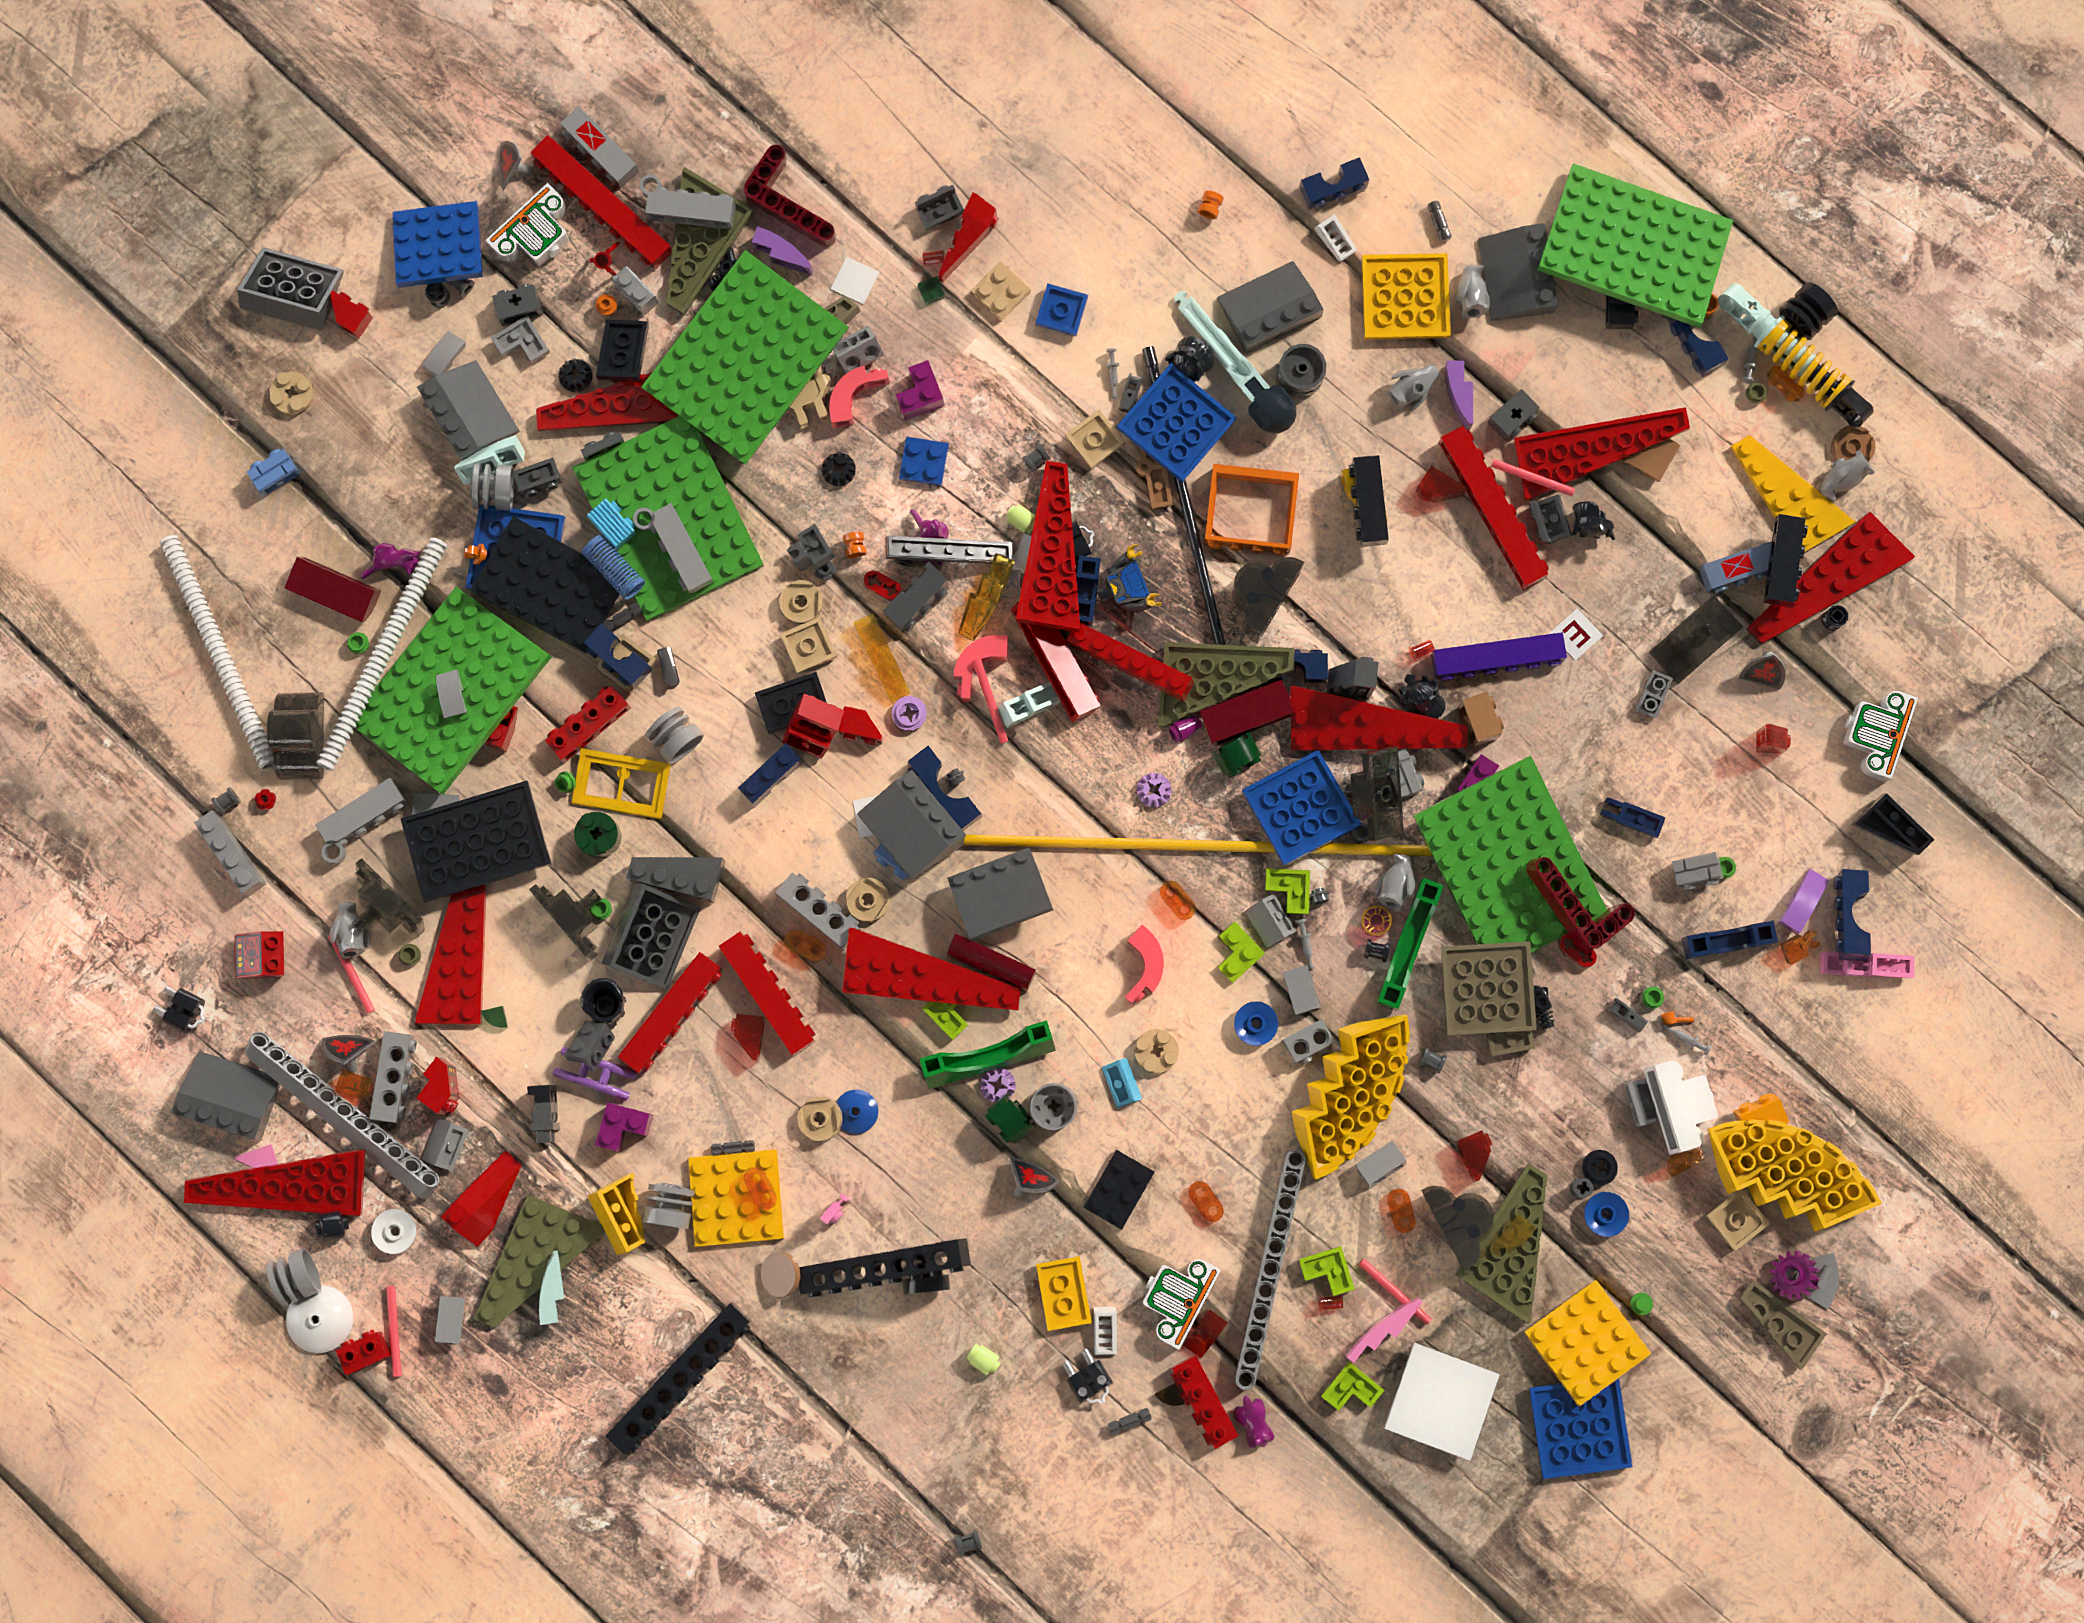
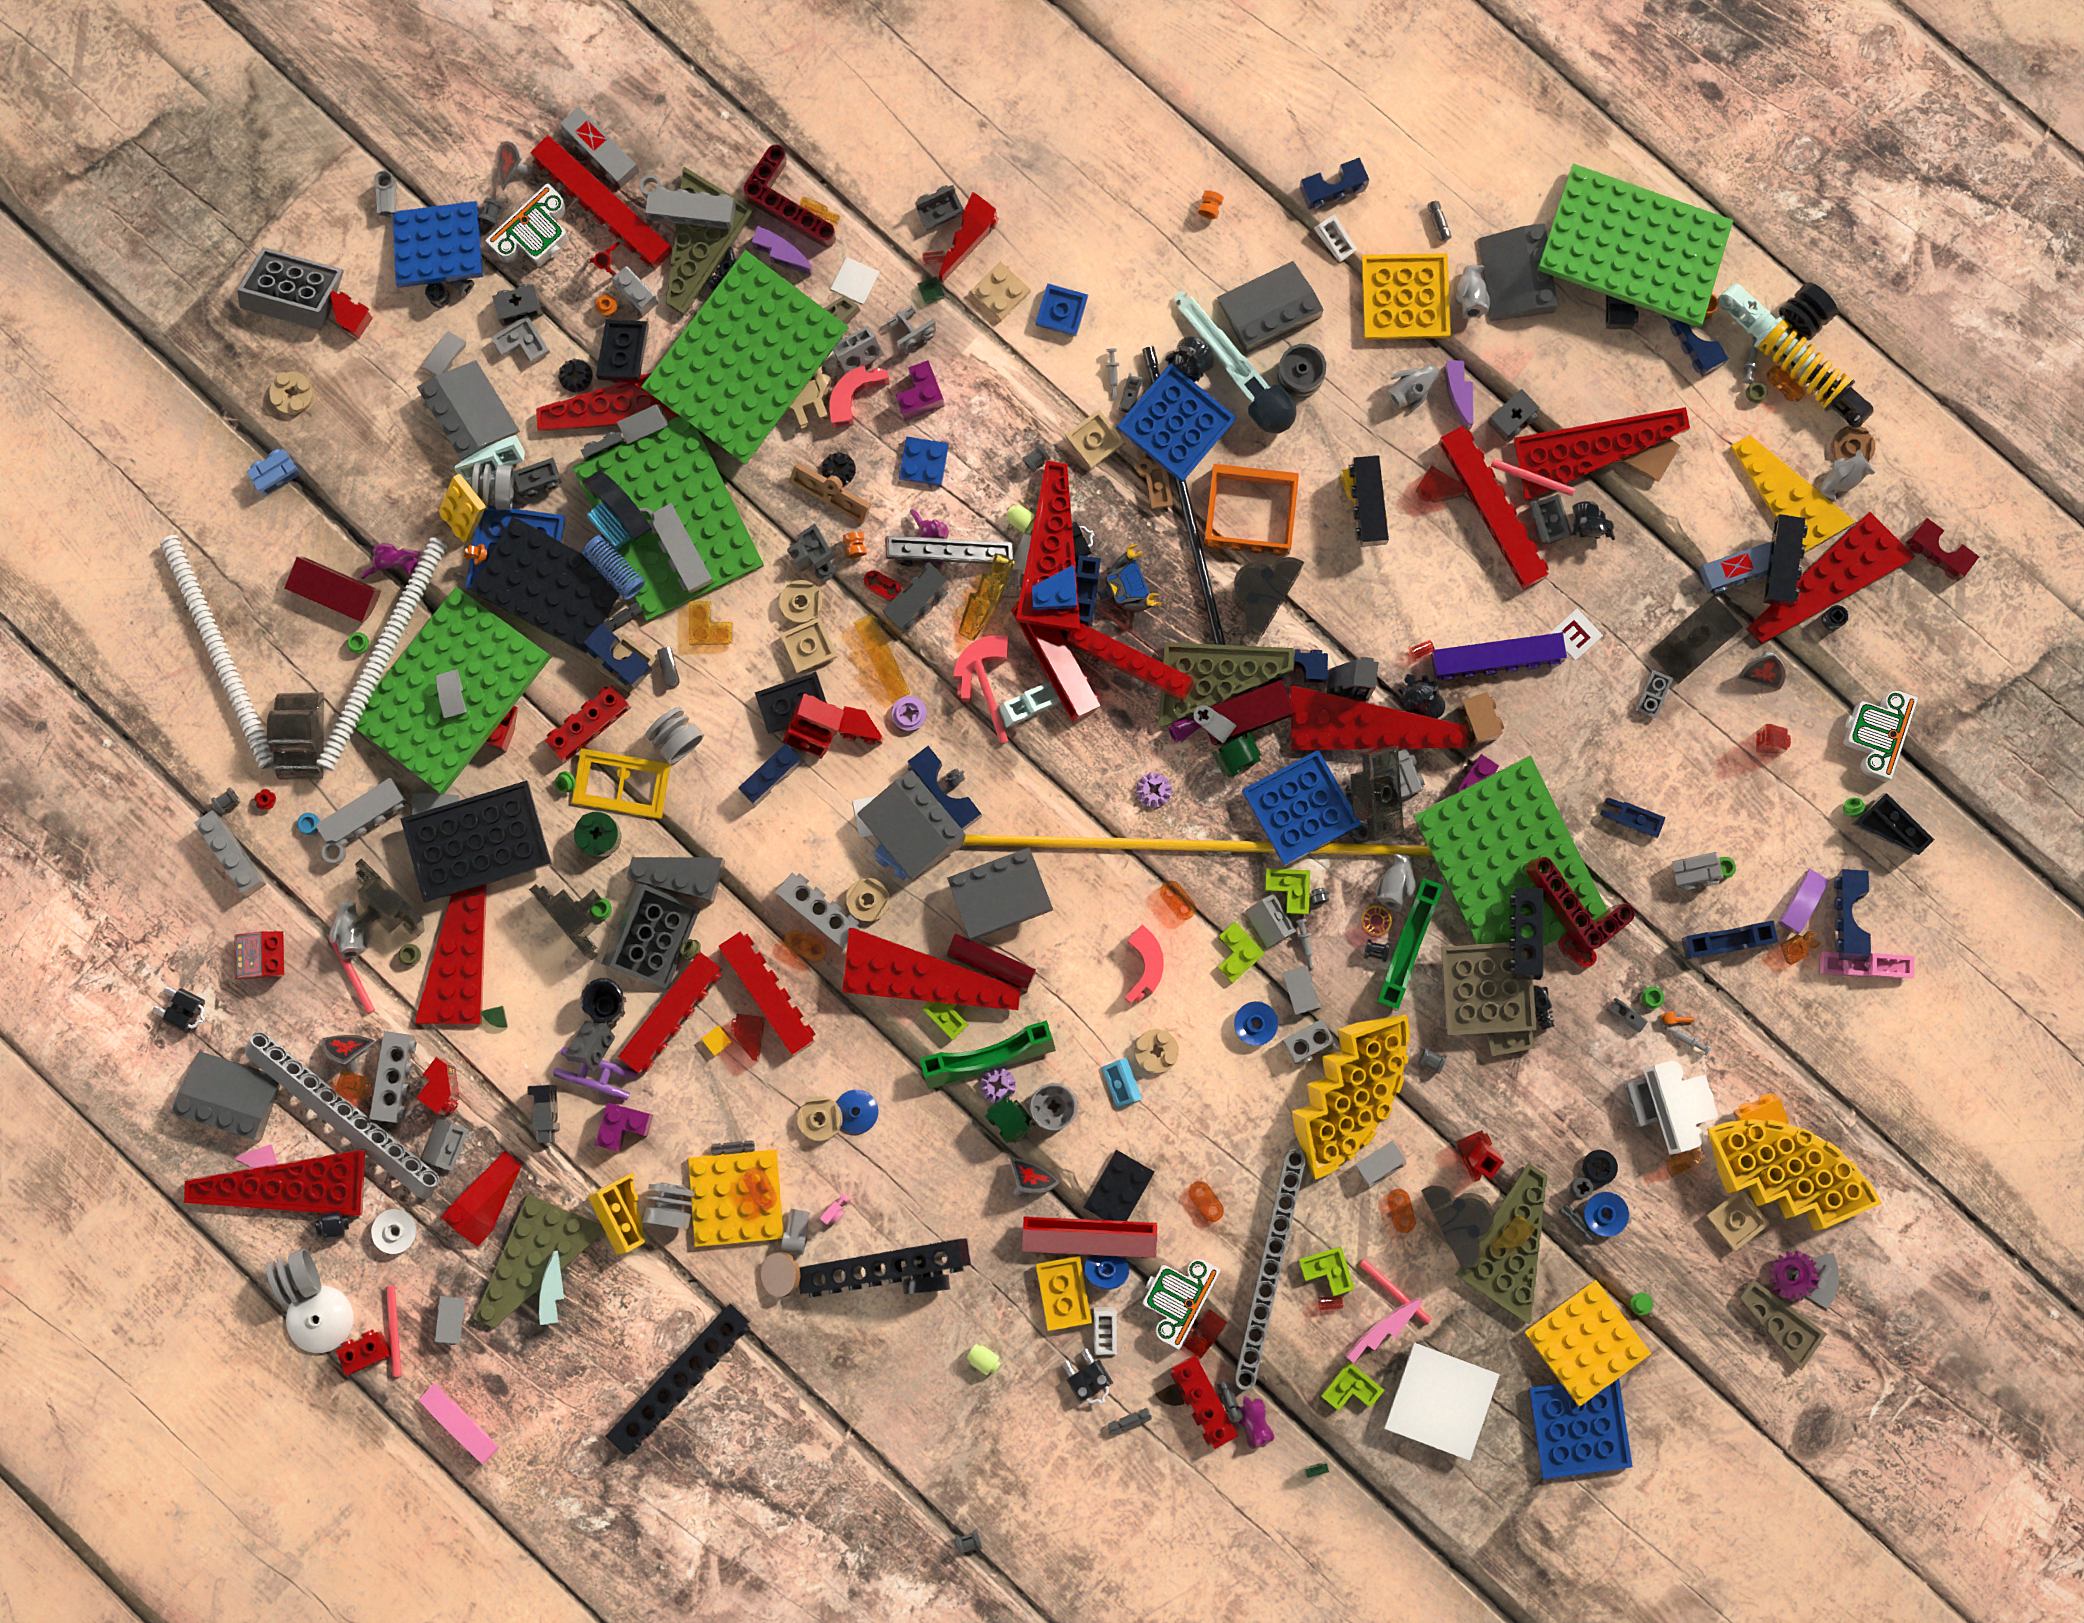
none -> dark azure tile [297,813,320,835]
none -> light grey piece [374,170,397,217]
none -> bright pink slope [419,1384,499,1465]
none -> yellow plate [438,474,486,543]
none -> dark grey bush [478,198,503,226]
none -> black slope [582,470,652,541]
none -> light grey hinge [617,404,668,444]
none -> olive plate [680,939,701,961]
none -> clear yellow plate [689,601,733,645]
none -> yellow tile [701,1025,733,1056]
none -> light grey piece [781,1209,810,1255]
none -> medium nougat hinge [789,462,872,524]
none -> clear yellow tile [799,197,840,224]
none -> light grey plate [886,305,936,355]
none -> red brick [1022,1216,1157,1258]
none -> blue wing [1032,566,1077,610]
none -> blue dish [1085,1255,1129,1290]
none -> light grey piece [1194,705,1236,743]
none -> dark grey axle [1217,1381,1243,1423]
none -> clear green tile [1304,1462,1329,1478]
none -> red brick [1468,1141,1504,1179]
none -> black brick [1510,887,1543,980]
none -> dark grey axle [1559,1204,1596,1242]
none -> bright green plate [1843,797,1866,817]
none -> dark red arch [1906,518,1980,581]

